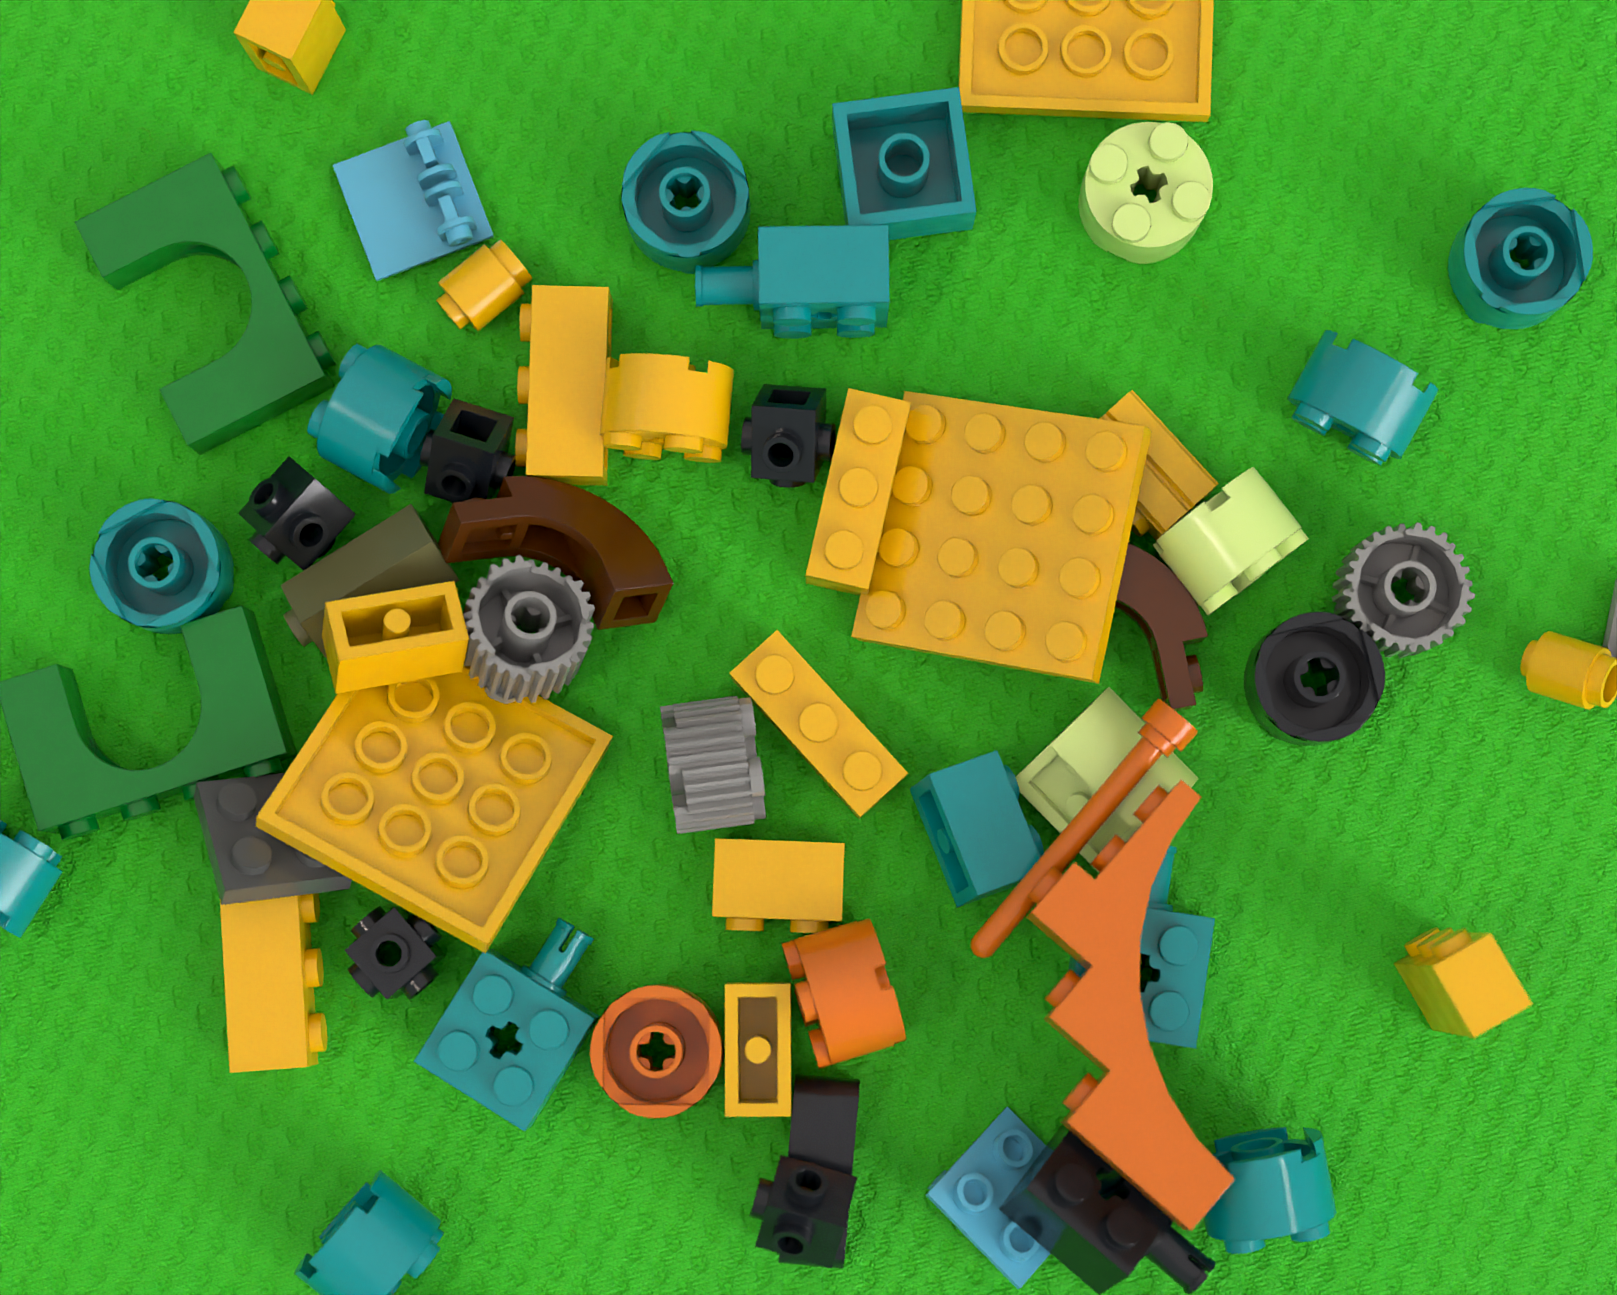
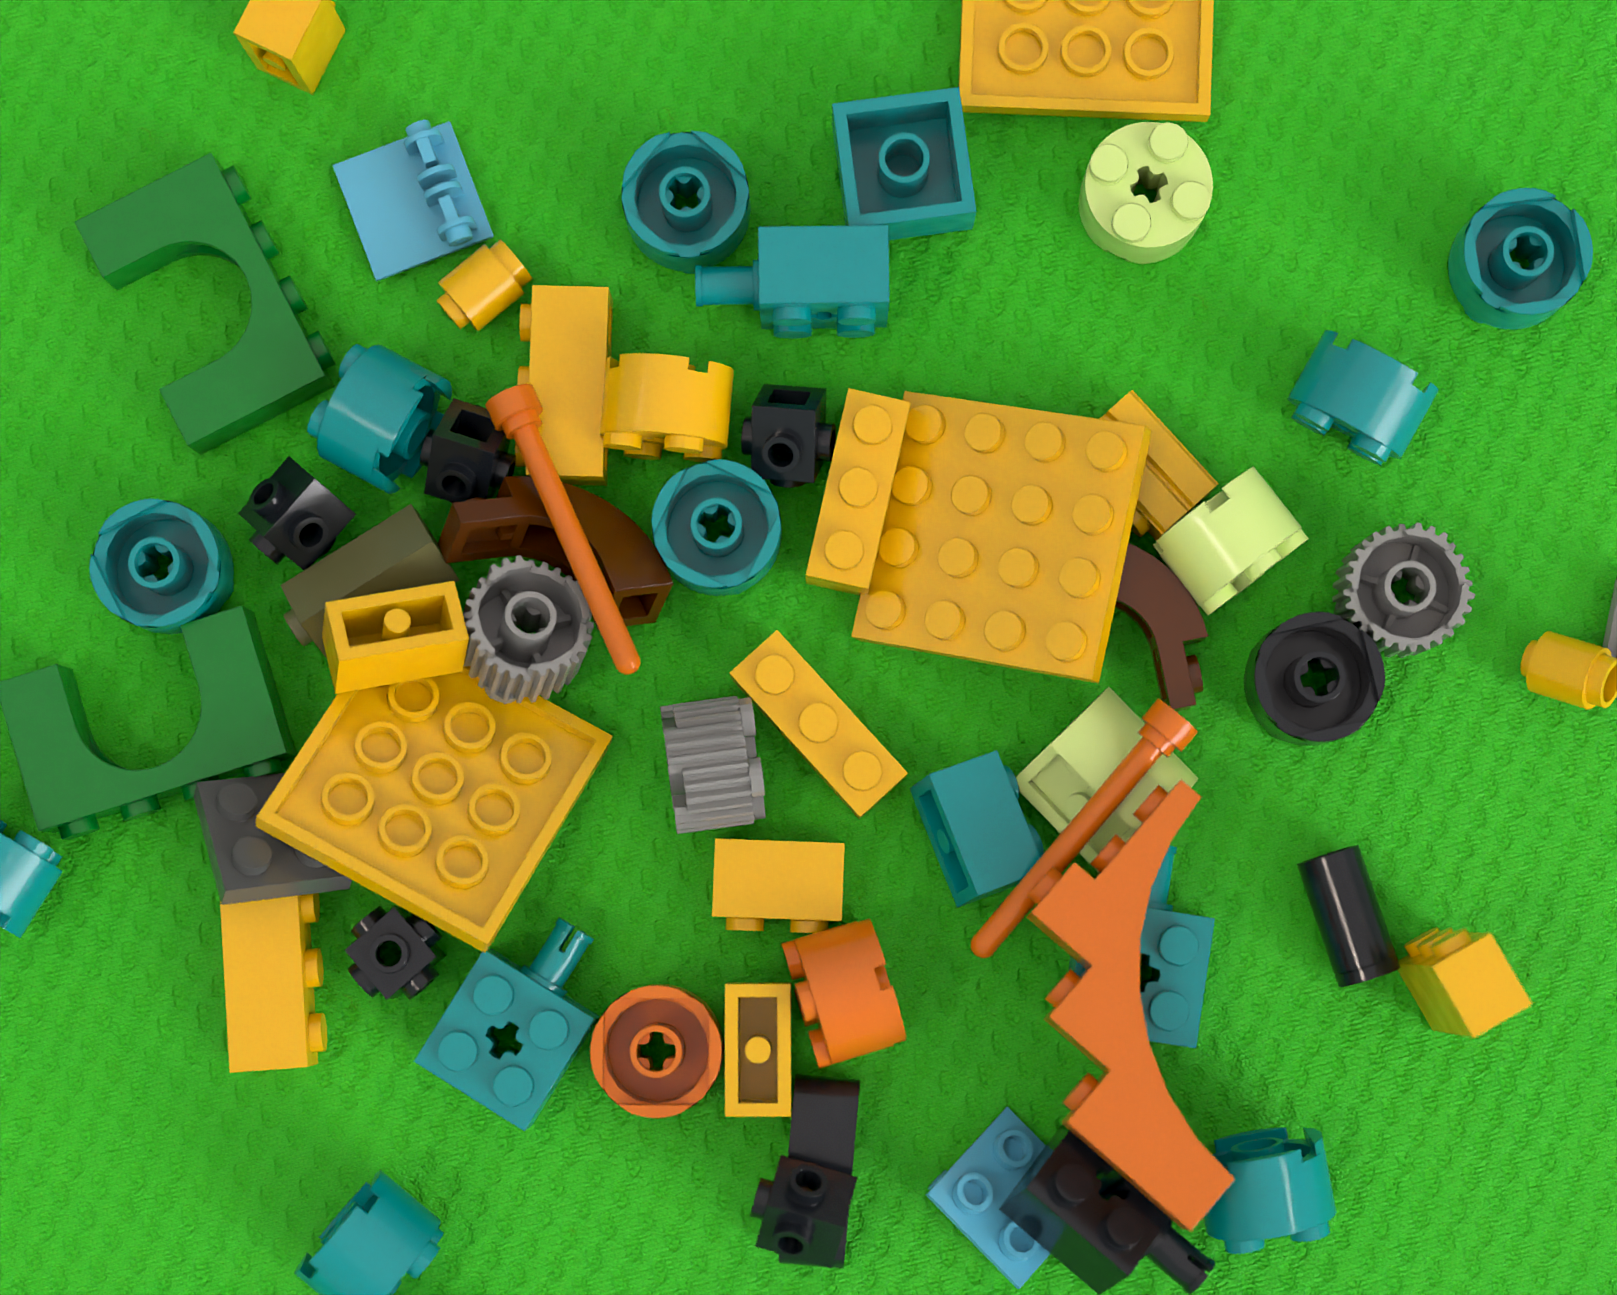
none -> orange piece [485,384,641,675]
none -> teal brick [651,459,782,596]
none -> black pin [1297,844,1401,987]

